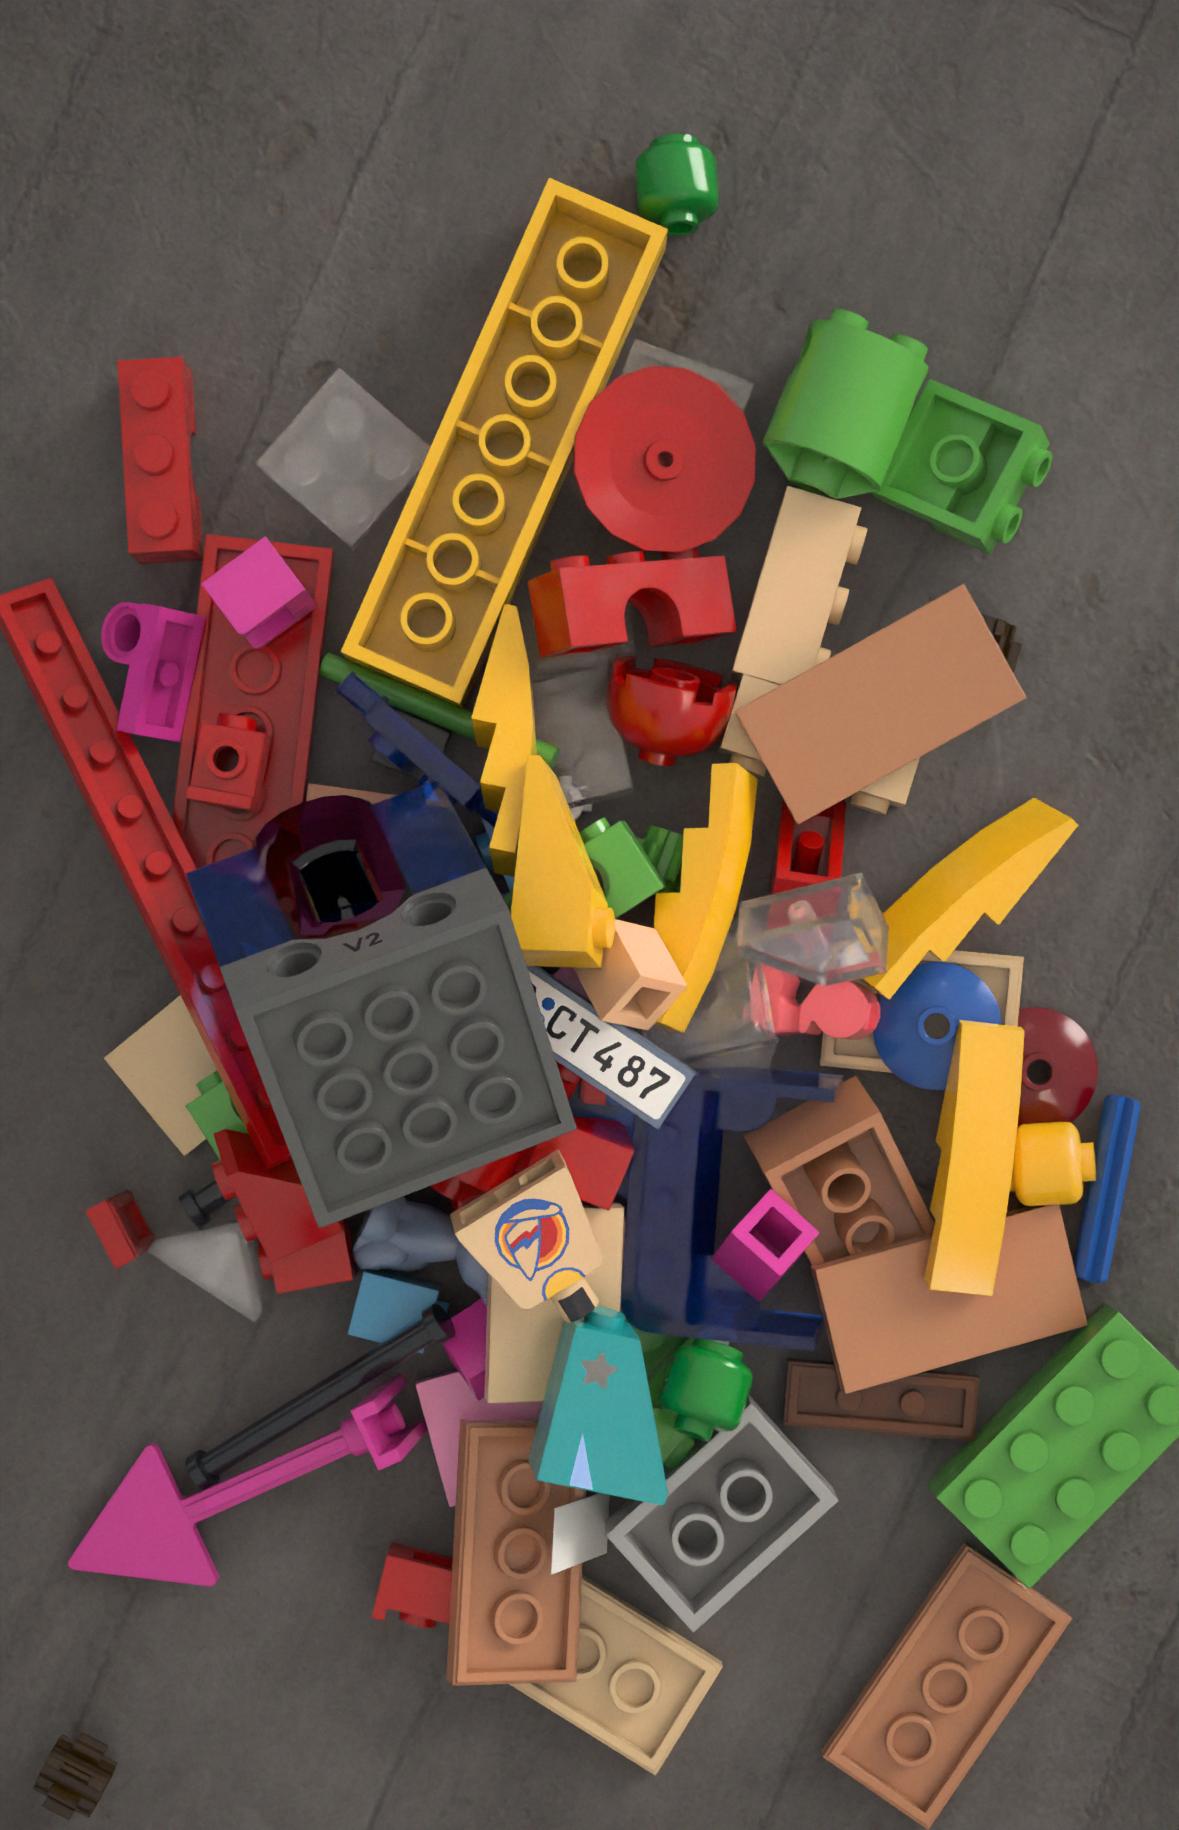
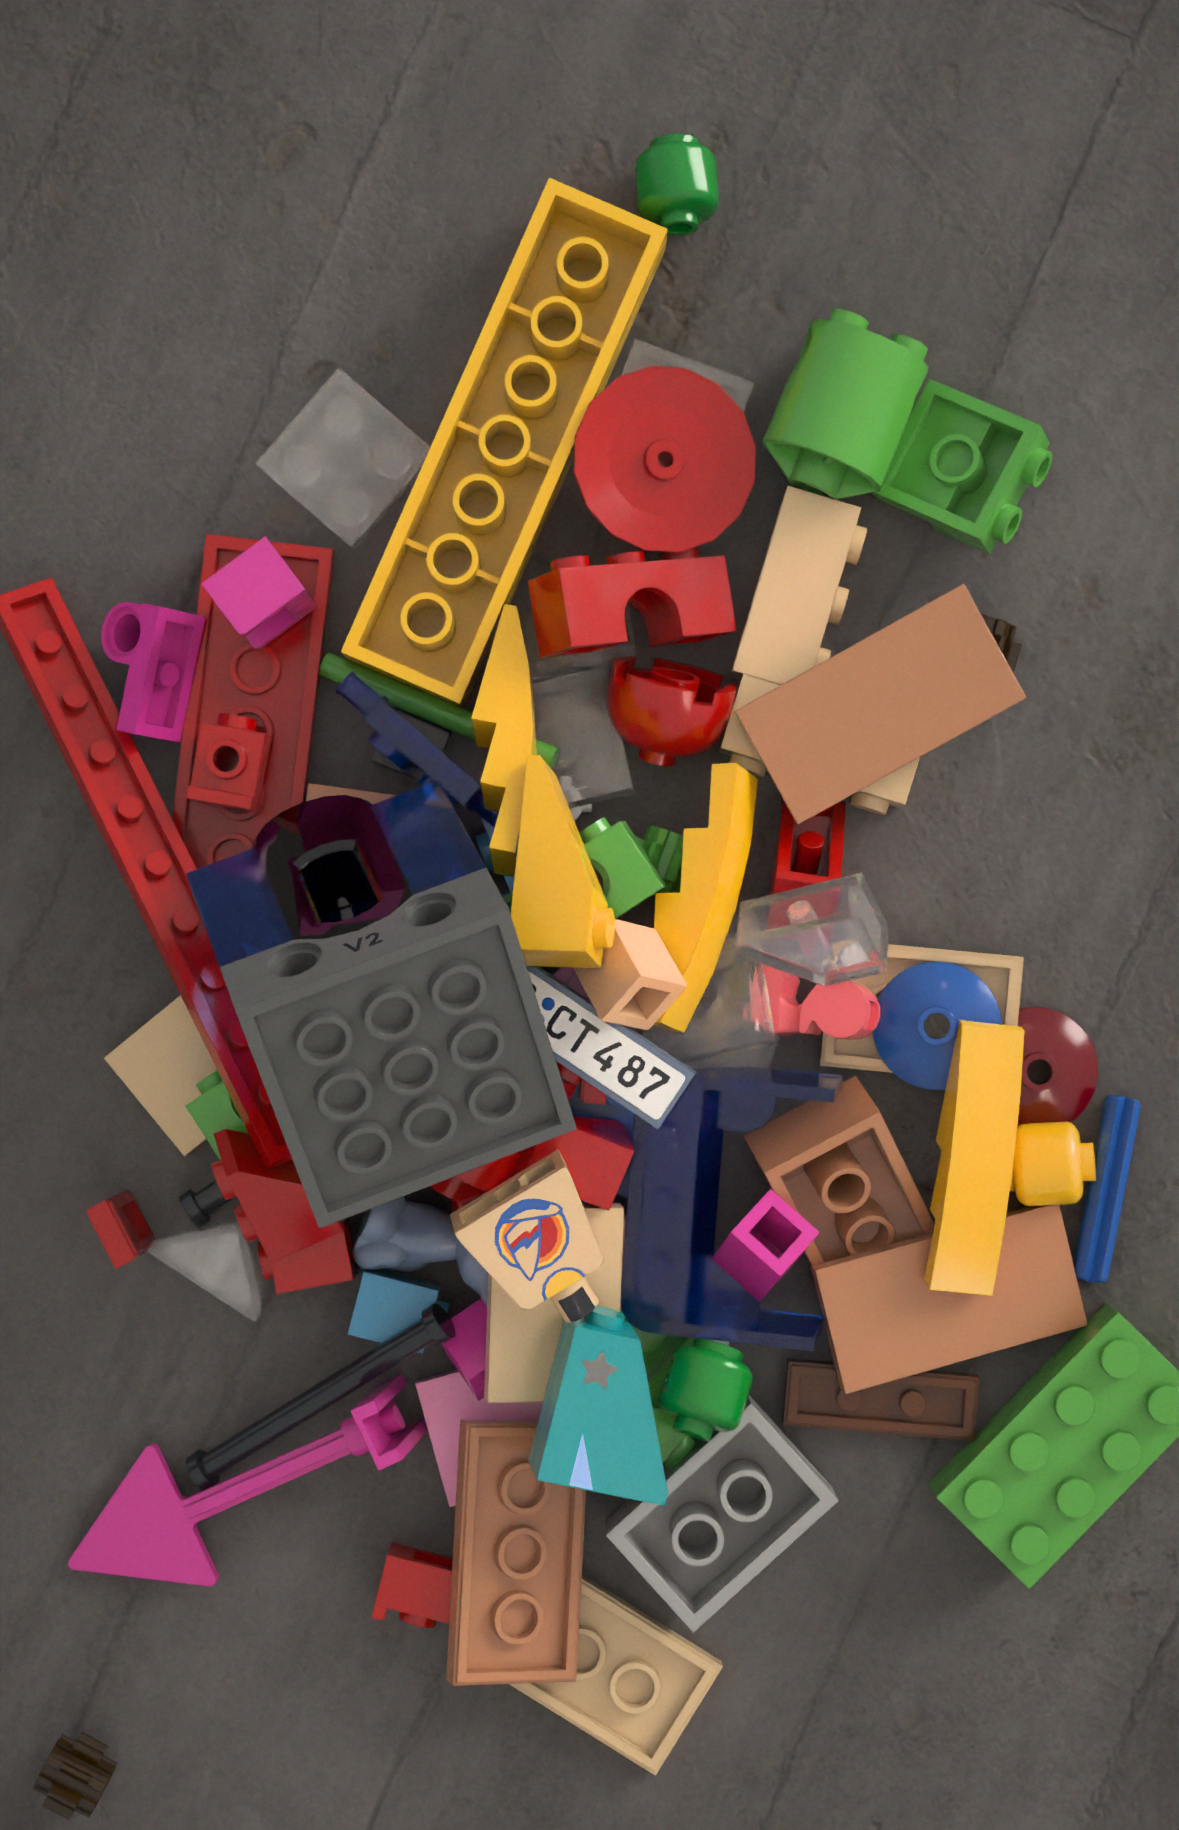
red arch [117,357,203,564] -> none
white sticker [551,1493,610,1575] -> none
nougat tile [821,1541,1072,1830] -> none
yellow slope [840,798,1078,1000] -> none

